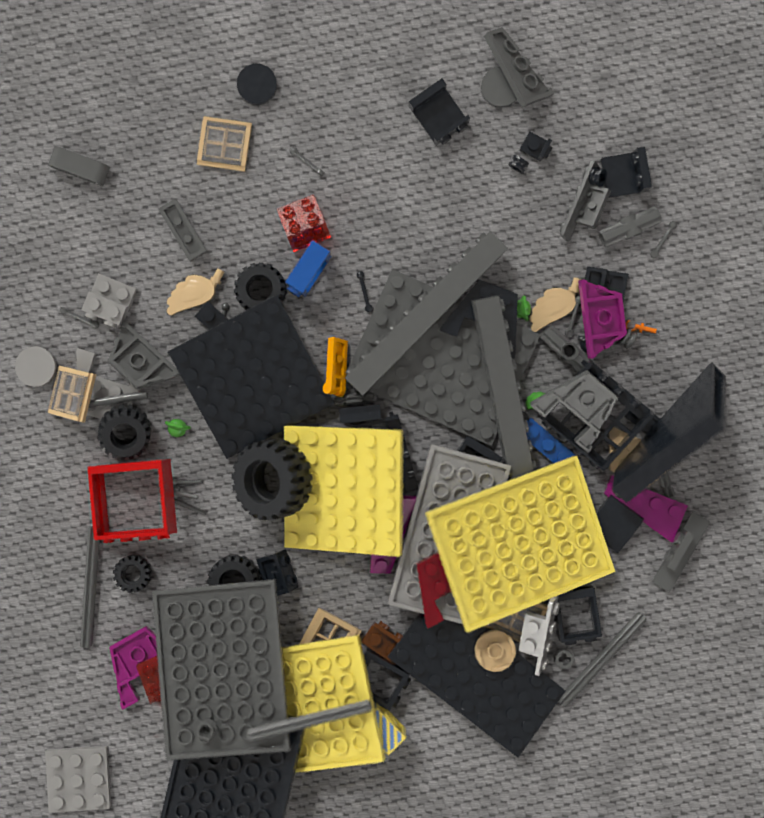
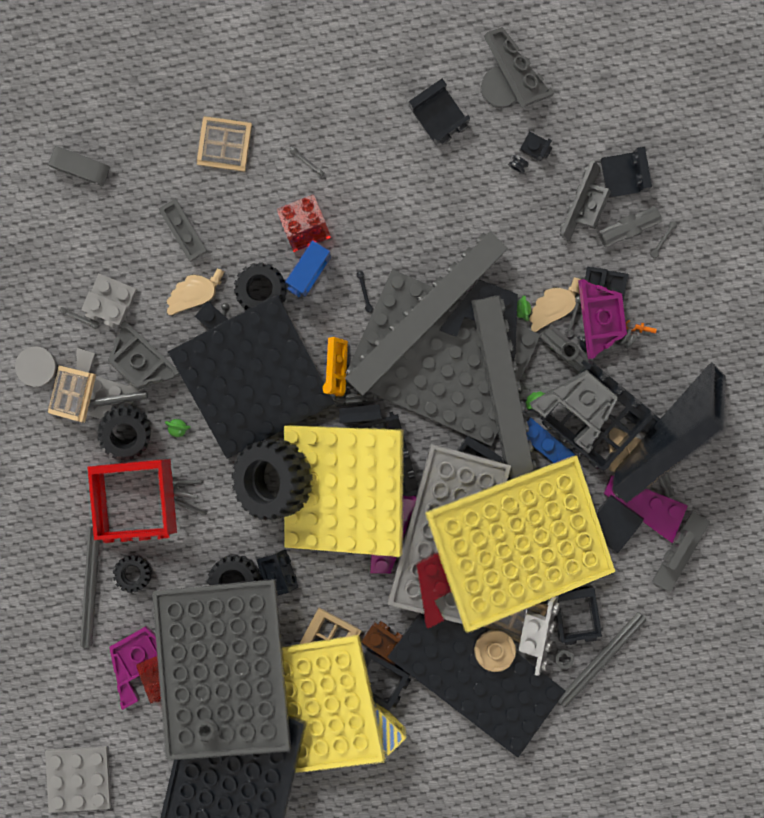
black tile [237,64,277,105] -> none
dark grey axle [247,700,372,742] -> none
black bush [589,167,607,187] -> none

